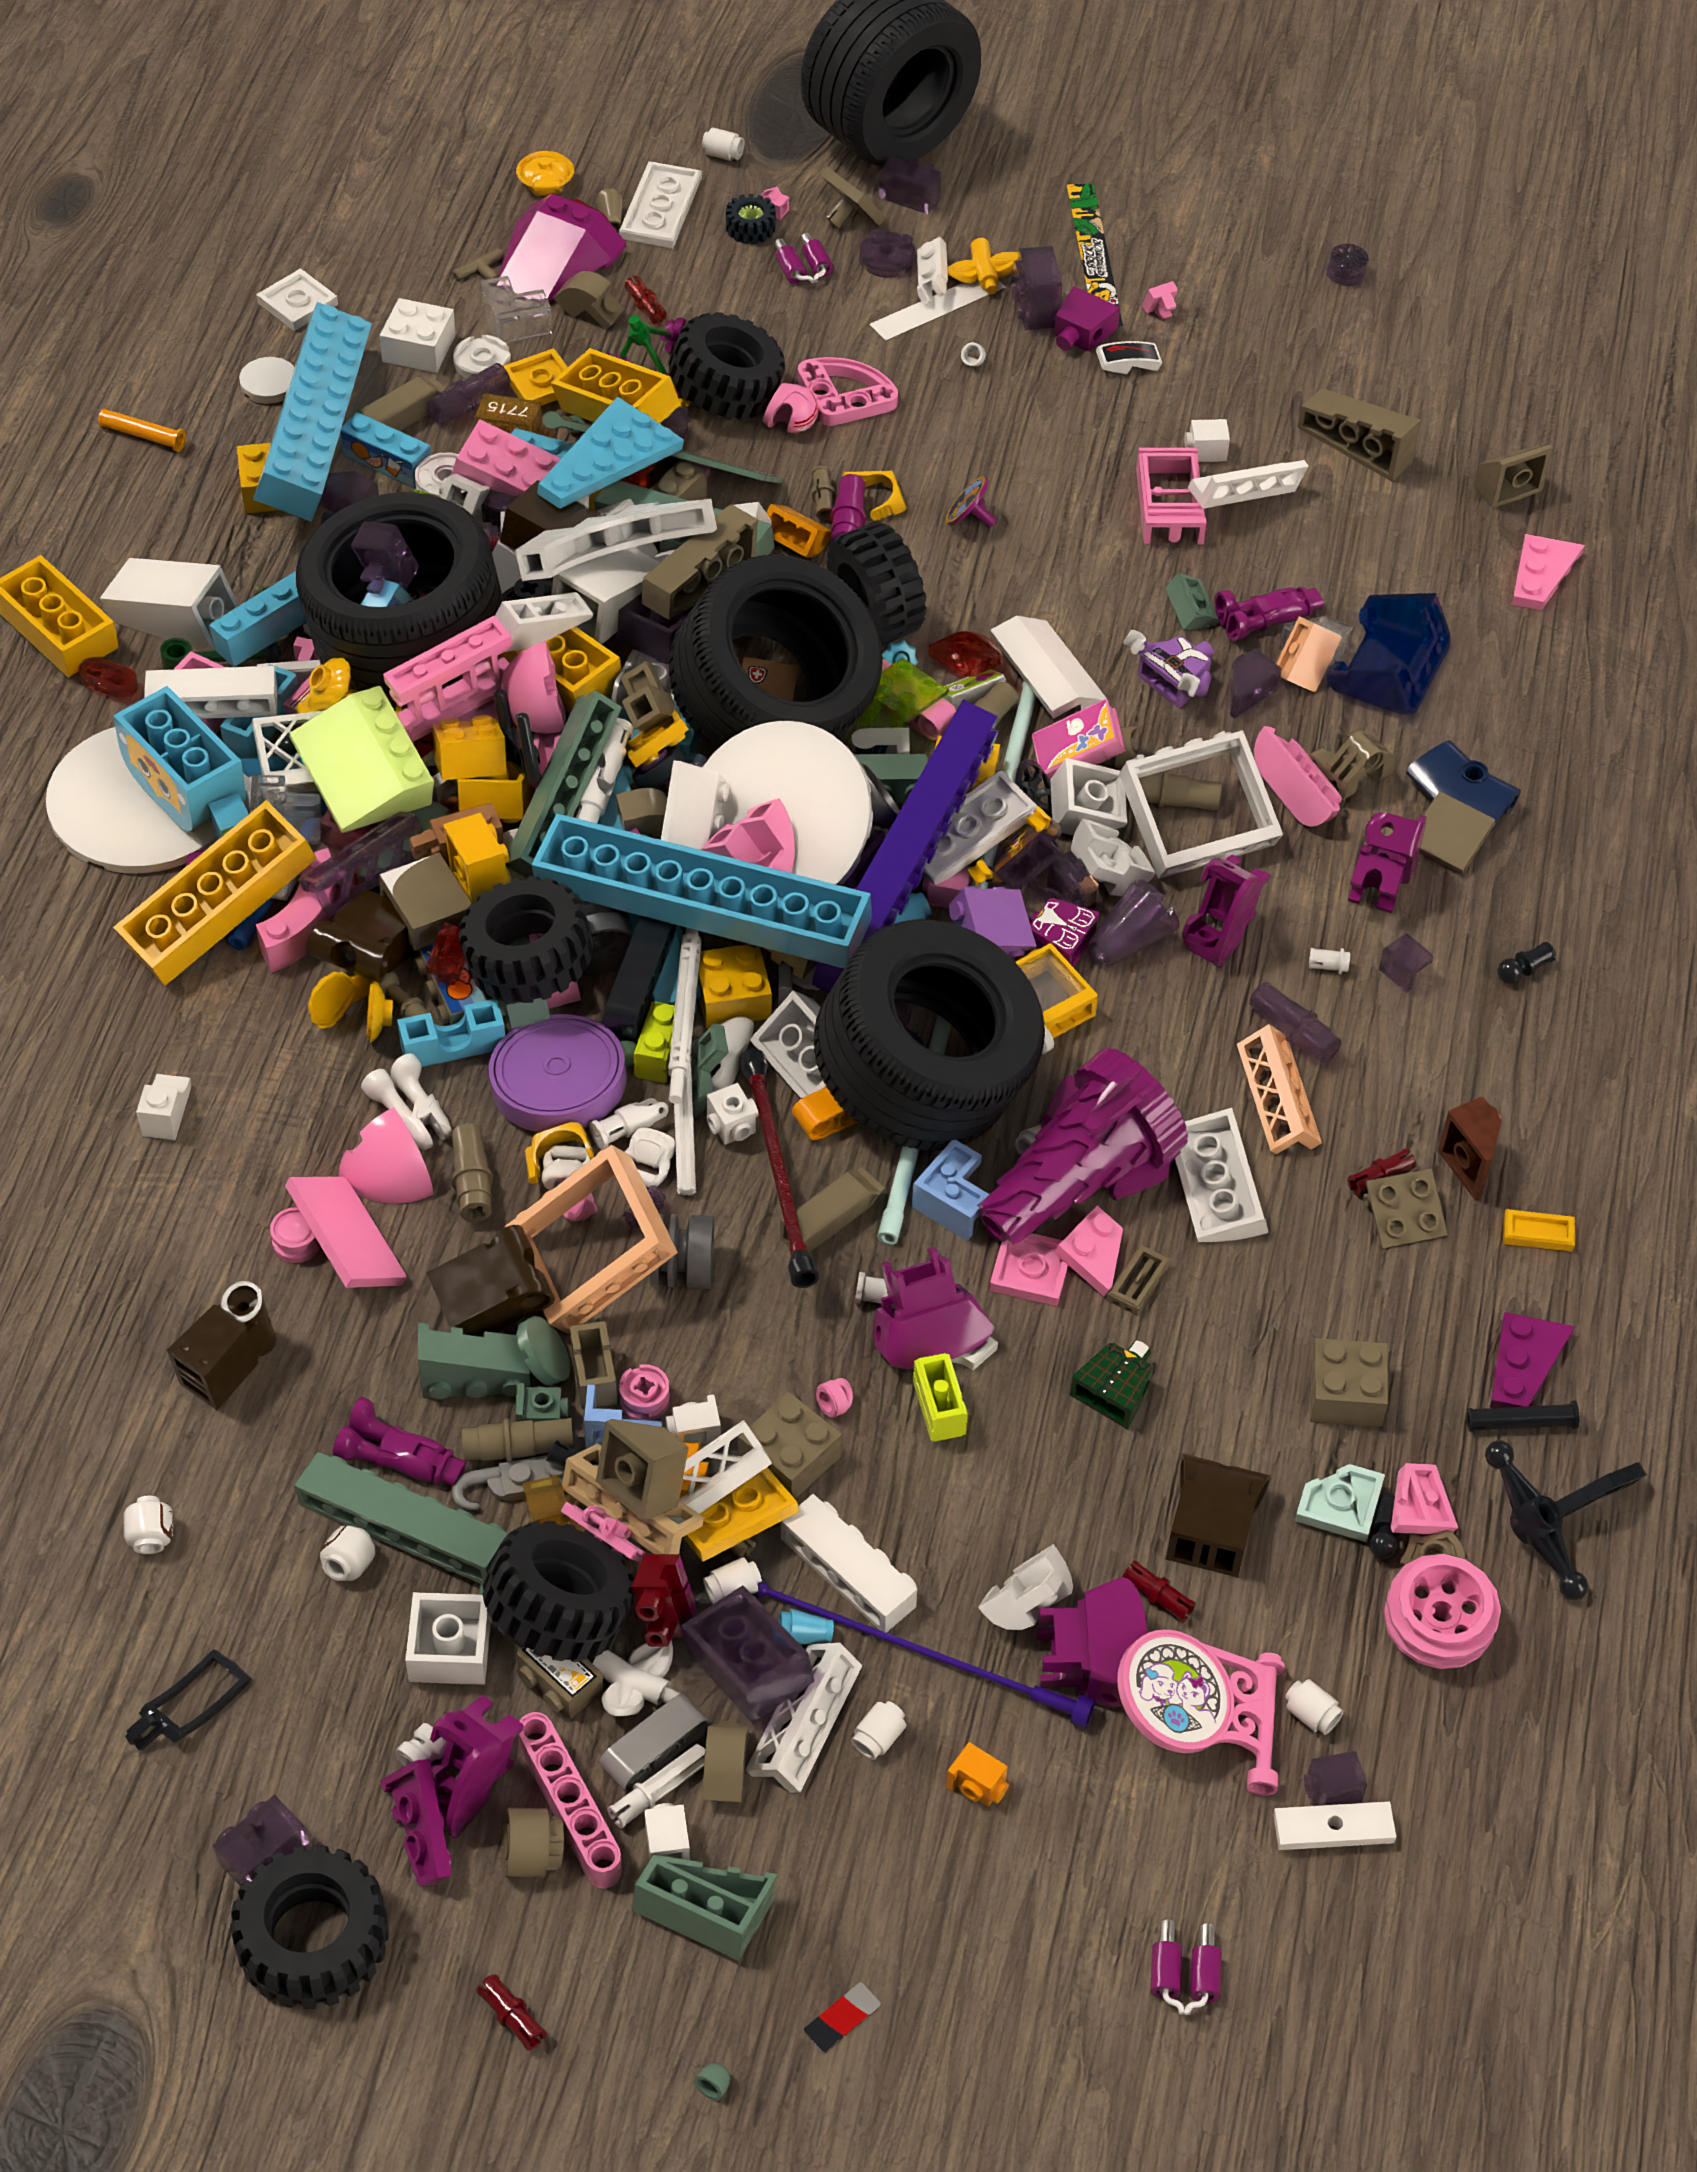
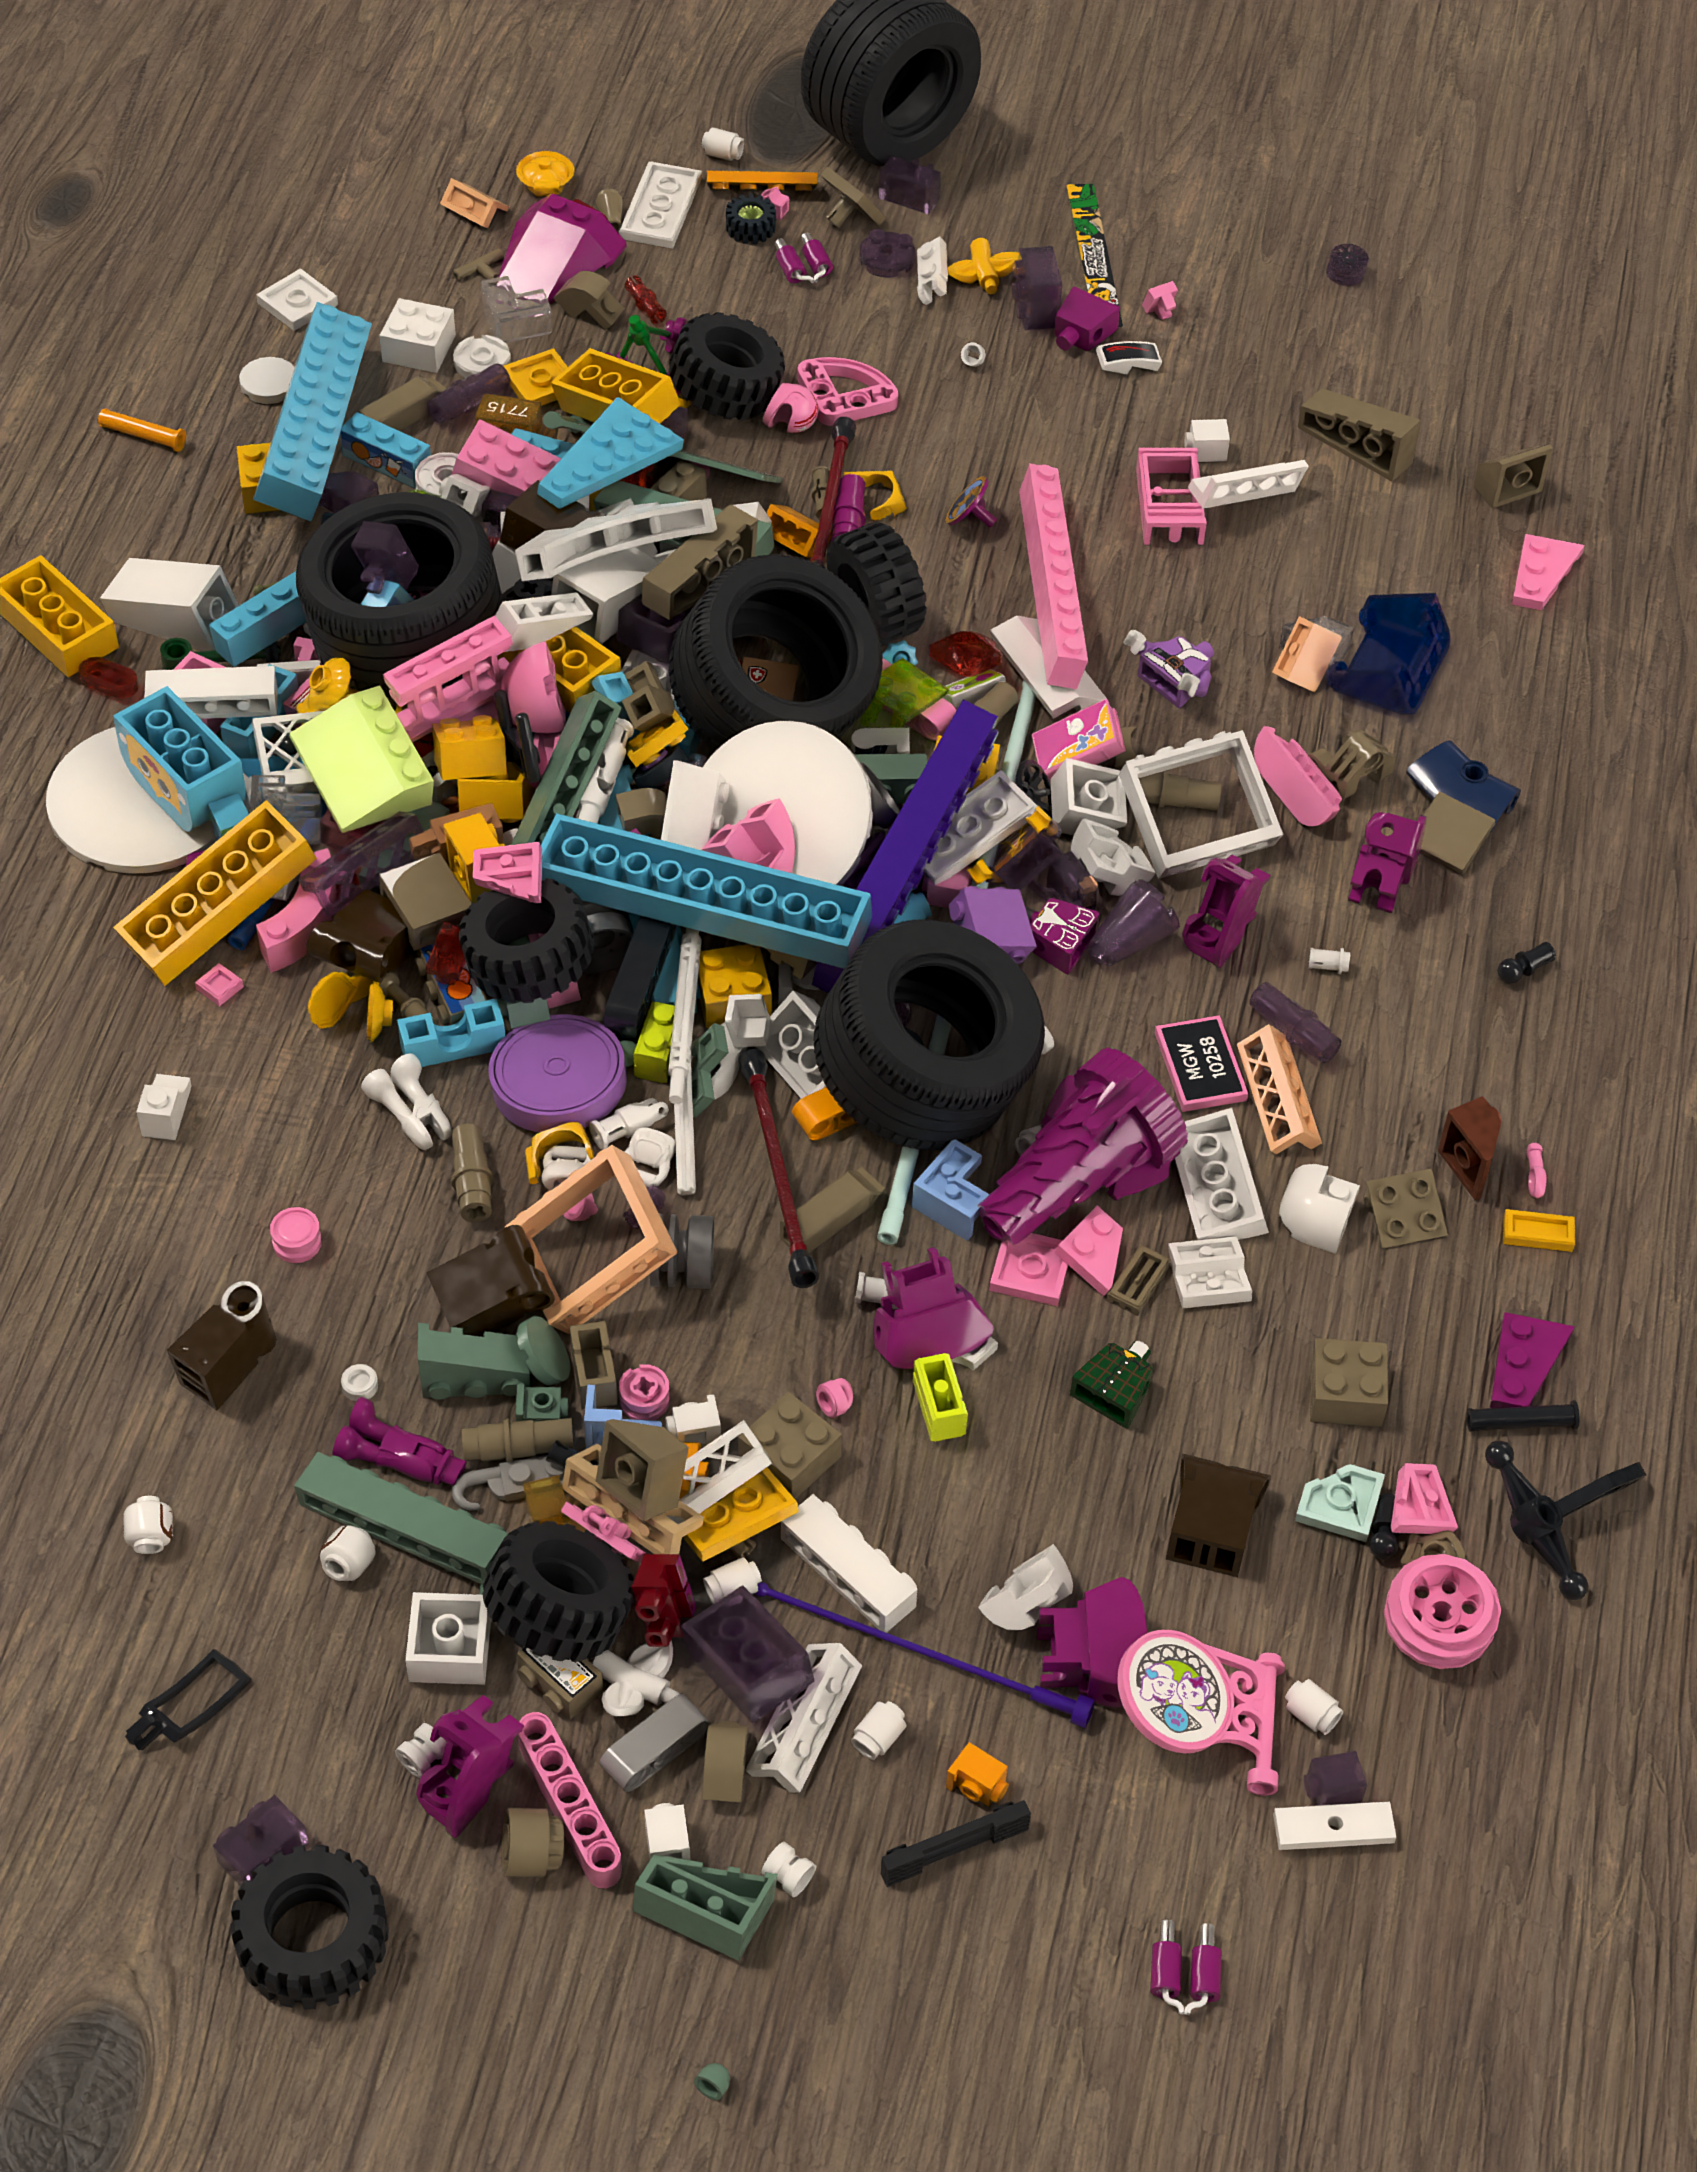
bright pink tile [285,1177,407,1288] -> none
bright pink brick [339,1107,434,1204] -> none
magenta wing [380,1759,452,1887] -> none
dark red pin [477,1974,547,2051] -> none
white axle [607,1744,706,1829] -> none
white brick [707,1083,759,1145] -> none
medium azure cone [777,1608,834,1646] -> none
sticker [804,1982,881,2052] -> none
white sticker [870,280,1005,340] -> none
window [1016,943,1098,1038] -> none
dark red pin [1122,1560,1196,1623] -> none
sand green slope [1166,573,1219,630] -> none
magenta piece [1214,586,1324,641] -> none
slope [1230,648,1282,719] -> none
dark red pin [1347,1148,1416,1196] -> none
panel [1379,933,1434,992] -> none
none -> bright pink tile [195,963,244,1007]
none -> white tile [341,1364,378,1401]
none -> light nougat panel [440,178,509,228]
none -> bright pink wing [473,842,542,903]
none -> medium azure tile [592,671,634,707]
none -> light orange plate [707,170,818,191]
none -> white panel [725,994,771,1047]
none -> white wheel [761,1842,816,1898]
none -> dark red hose [810,417,856,568]
none -> black container [880,1800,1031,1887]
none -> bright pink brick [1019,463,1088,689]
none -> black tile [1155,1015,1248,1112]
none -> white slope [1168,1236,1252,1309]
none -> white brick [1279,1164,1360,1254]
none -> bright pink piece [1527,1143,1547,1198]

